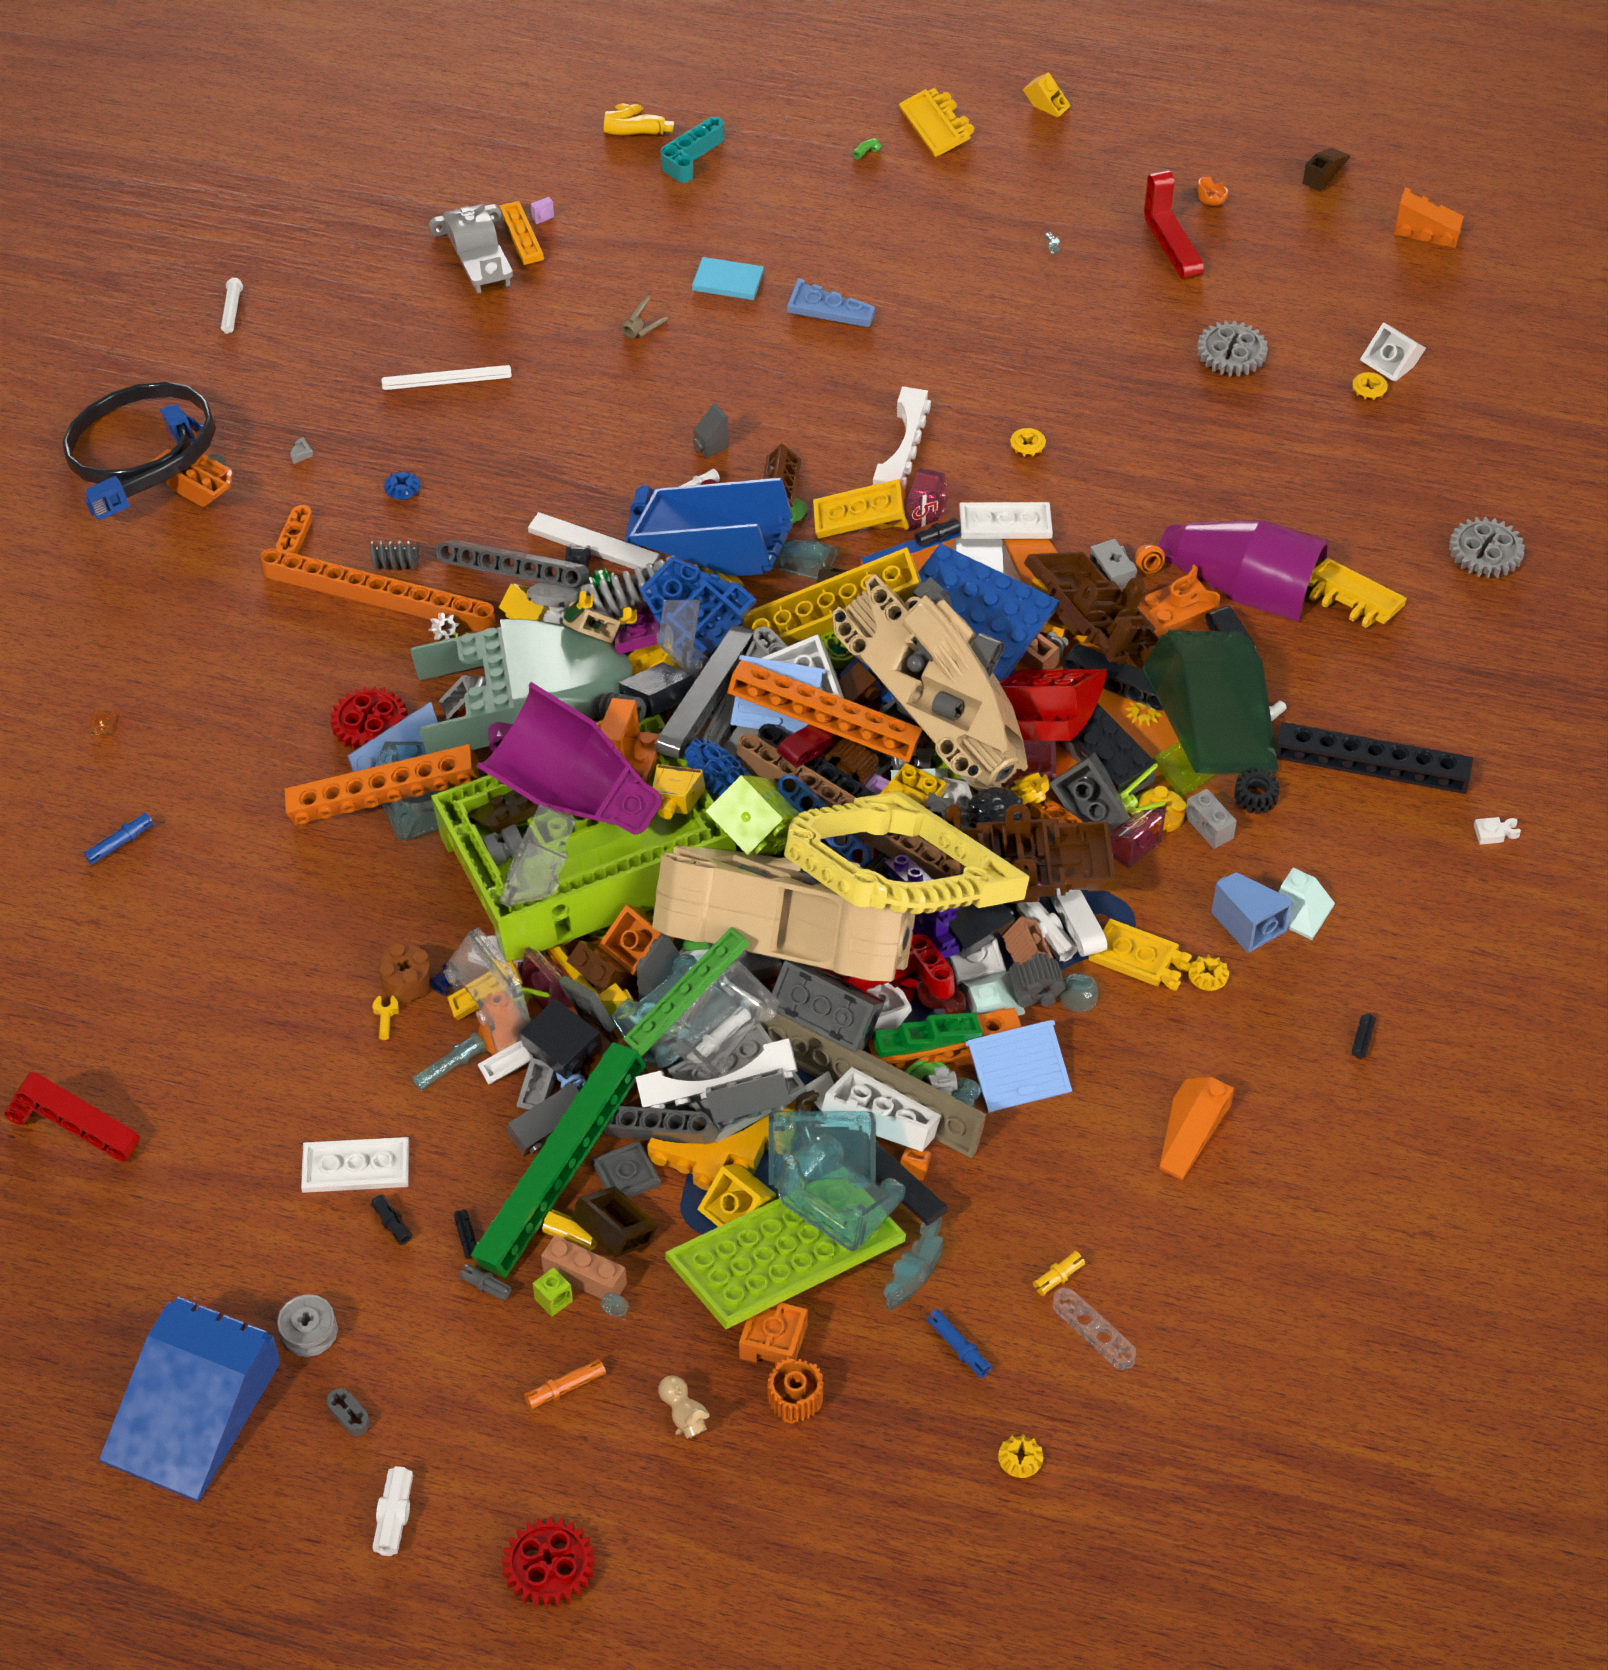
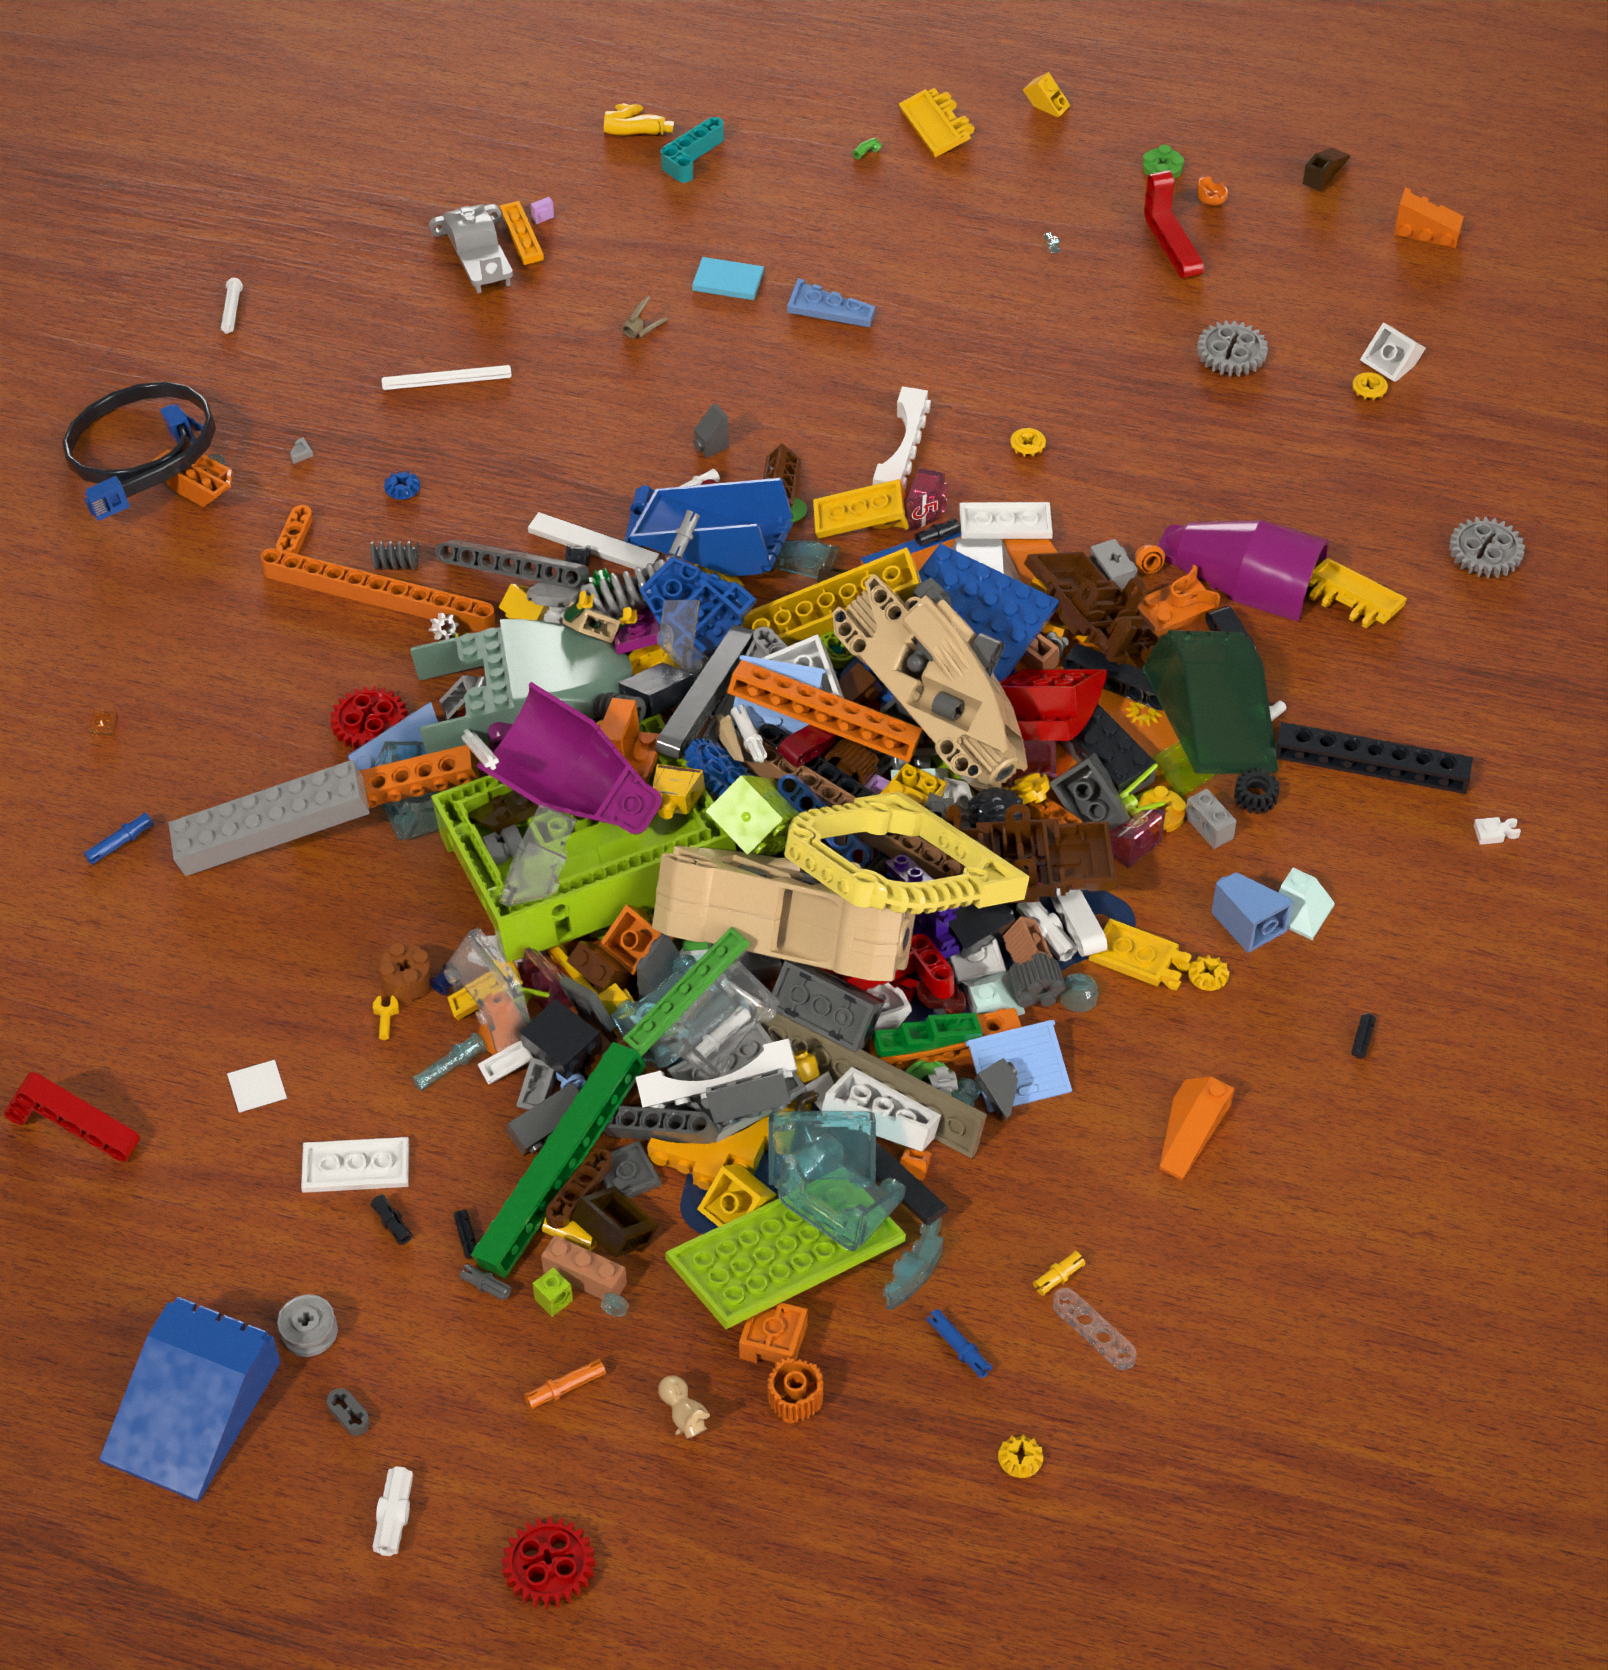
none -> light grey brick [169,760,370,876]
none -> white sticker [227,1060,287,1113]
none -> white axle [461,729,499,770]
none -> reddish brown beam [546,1148,612,1229]
none -> light grey pin [668,510,700,559]
none -> tan bar [714,714,744,762]
none -> white axle [731,705,767,763]
none -> yellow head [793,1050,820,1085]
none -> dark grey slope [974,1058,1018,1122]
none -> bright green plate [1143,145,1184,179]

